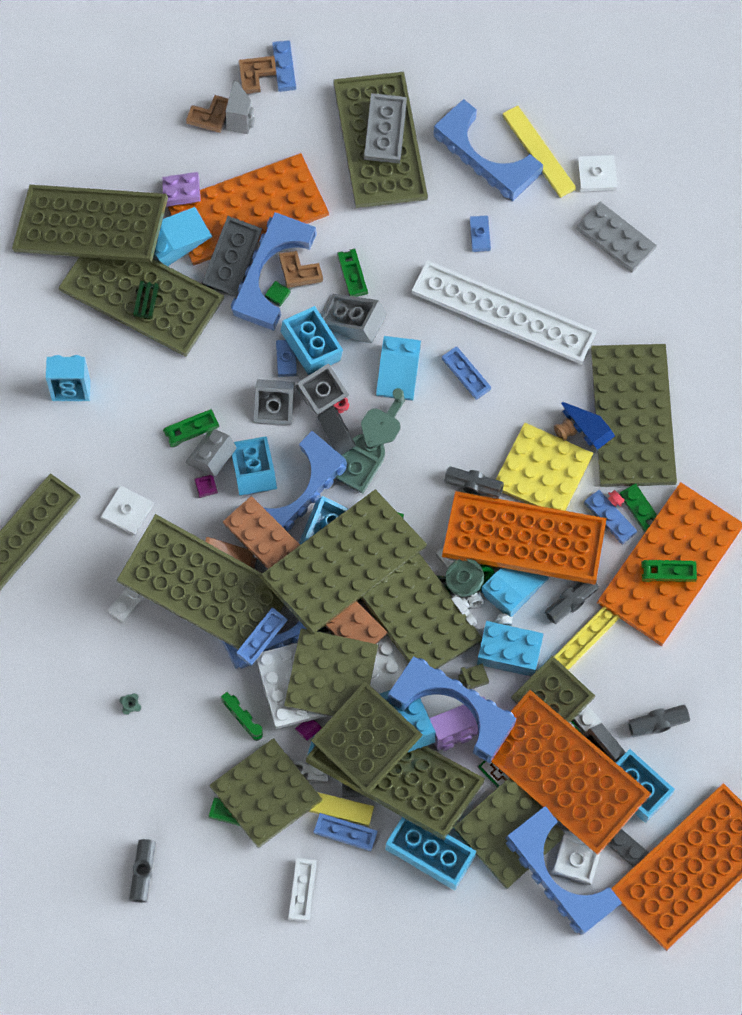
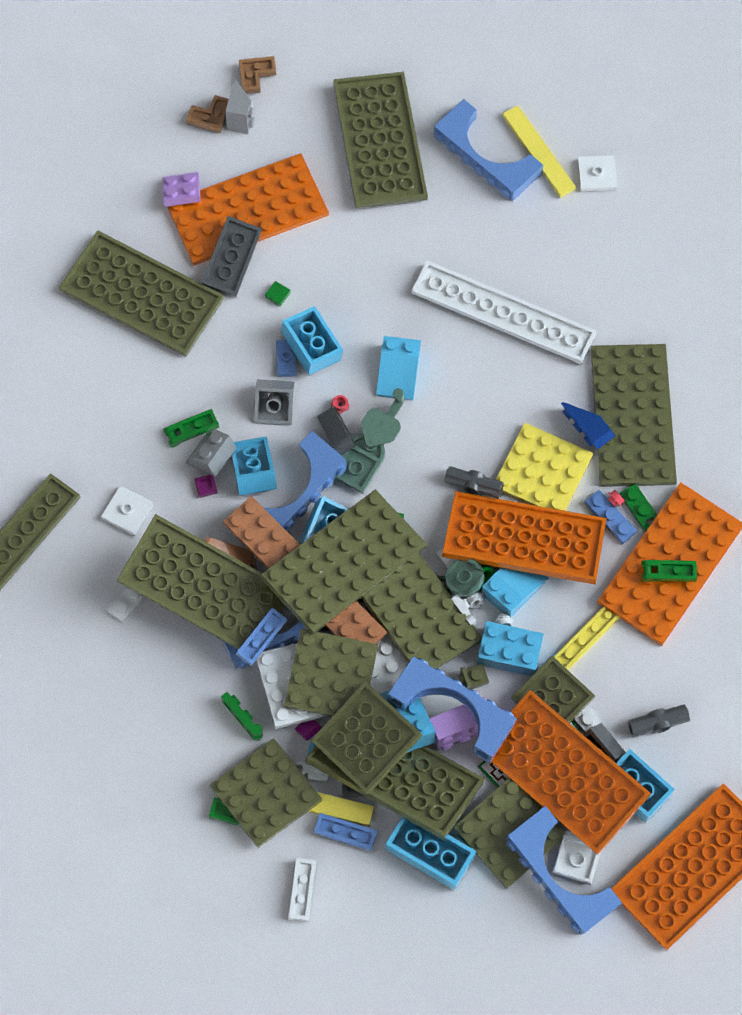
olive plate [12,184,168,262] -> none
medium azure brick [46,355,91,401] -> none
sand green plate [119,693,141,715] -> none
dark grey piece [129,839,156,903] -> none
dark green tile [133,281,159,319] -> none
medium azure slope [155,207,212,266] -> none
medium blue arch [231,212,317,331] -> none
medium blue plate [272,40,296,92] -> none
medium nougat plate [279,251,323,288] -> none
light grey slope [296,363,349,415] -> none
light grey slope [321,294,387,343] -> none
green plate [337,248,368,297] -> none
light grey plate [364,93,407,163] -> none
medium blue plate [442,346,491,400] -> none
medium blue plate [470,216,491,252] -> none
dark grey piece [545,582,599,625] -> none
medium nougat wheel [554,418,577,441] -> none
light grey plate [576,202,657,273] -> none
dark grey plate [607,829,649,867] -> none

